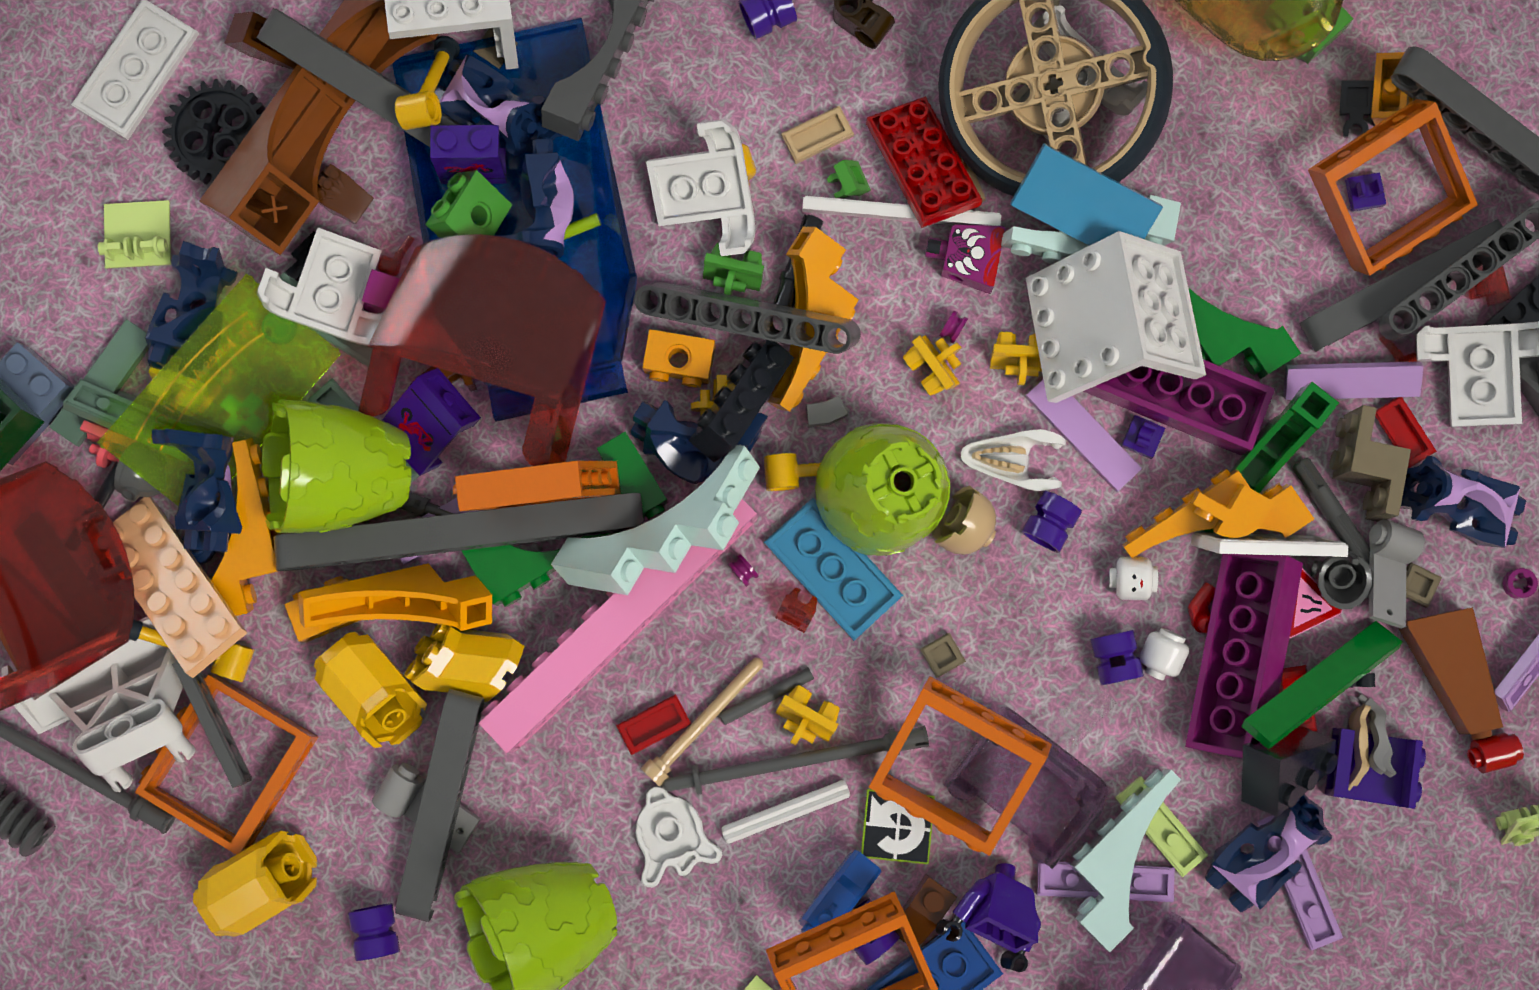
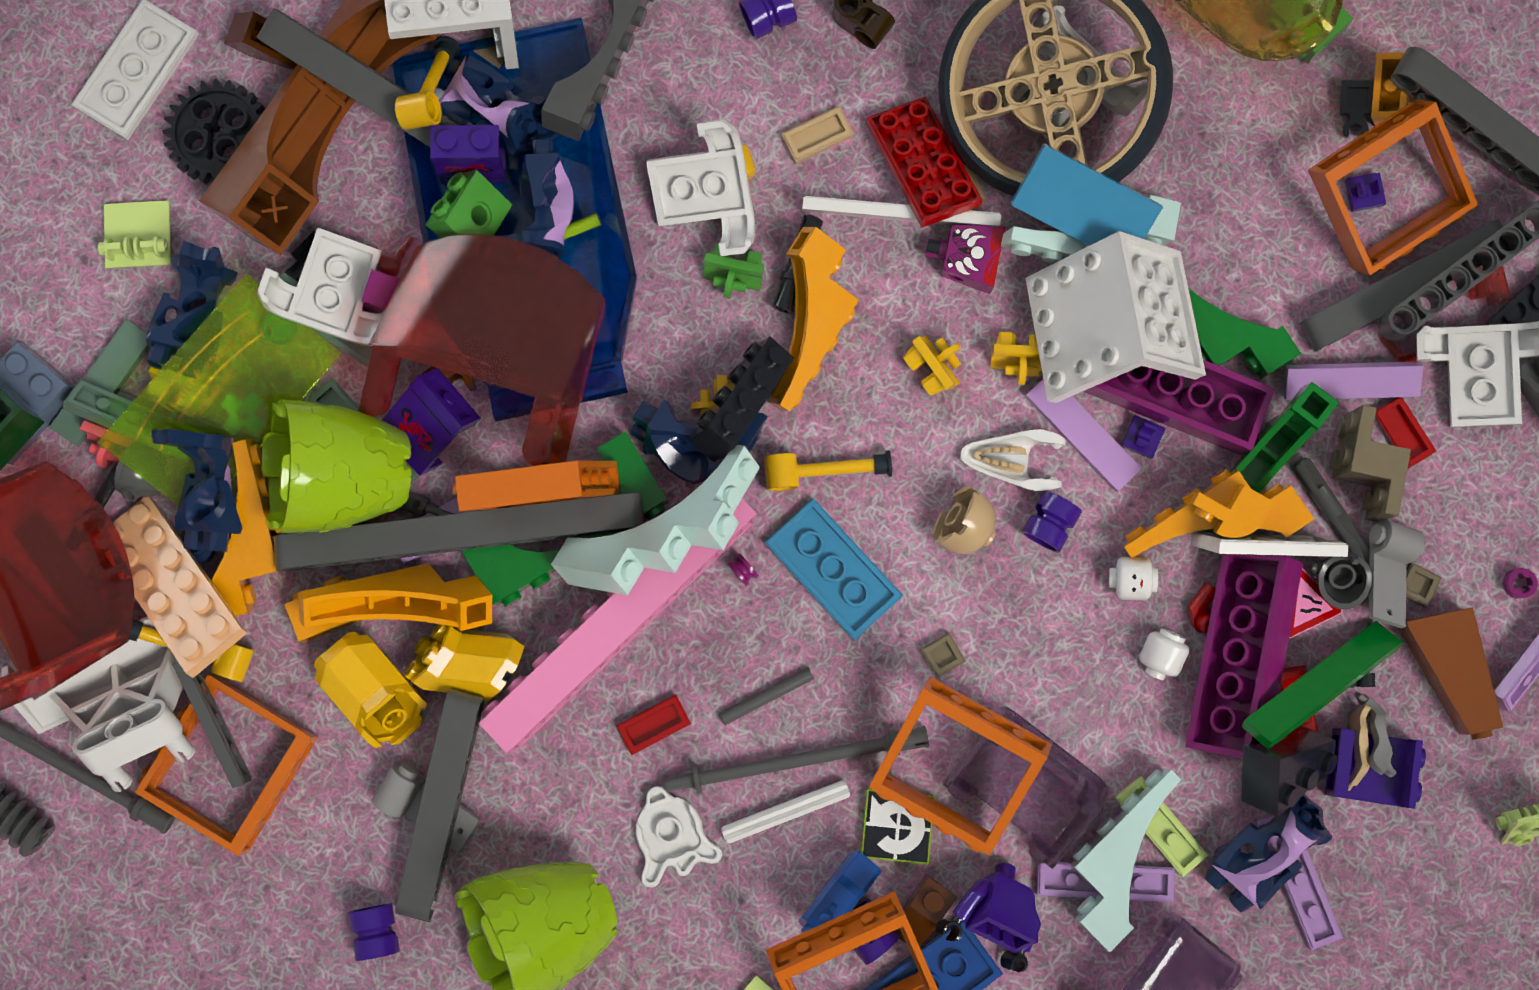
yellow brick [193,831,317,937] -> none
reddish brown hand [317,164,374,224] -> none
dark grey beam [634,281,861,354] -> none
tan piece [641,657,763,787] -> none
light orange brick [642,329,716,388] -> none
clear red tile [775,588,817,633] -> none
yellow hips [775,685,840,746] -> none
light grey piece [806,396,848,428] -> none
lime piece [815,423,950,556] -> none
bright green tile [827,160,871,198] -> none
magenta bush [939,311,968,344] -> none
dark purple wheel [1090,630,1144,685] -> none
dark blue hips [1400,456,1526,548] -> none
red brick [1467,733,1524,774] -> none

